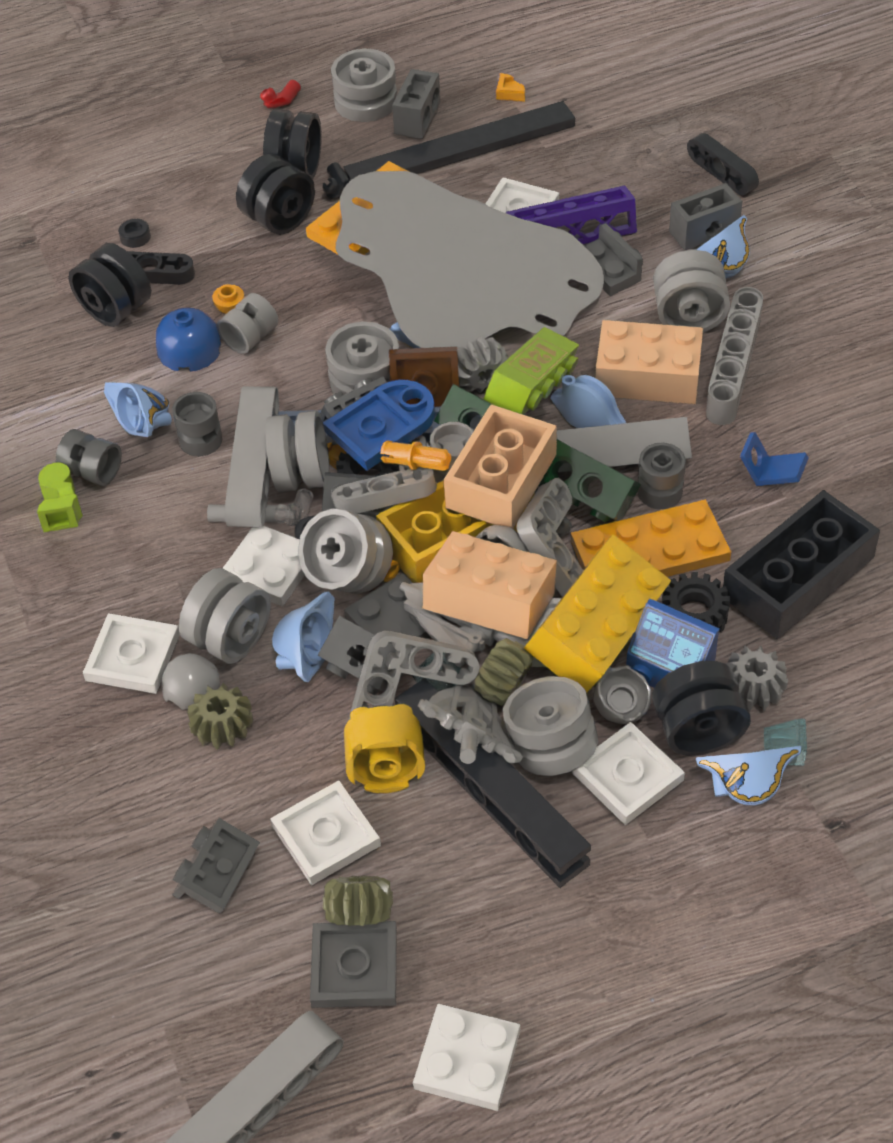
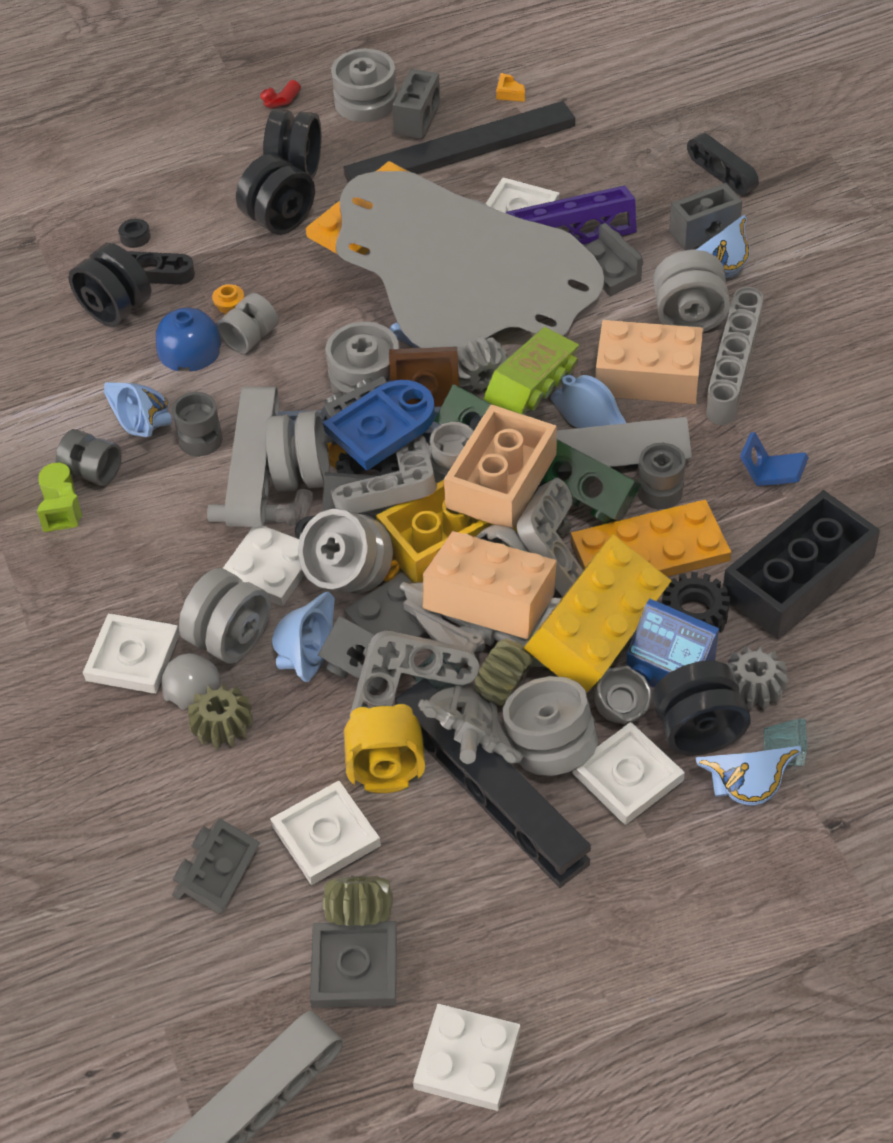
black arm [322,162,350,199] -> none
light orange axle [381,440,452,471] -> none

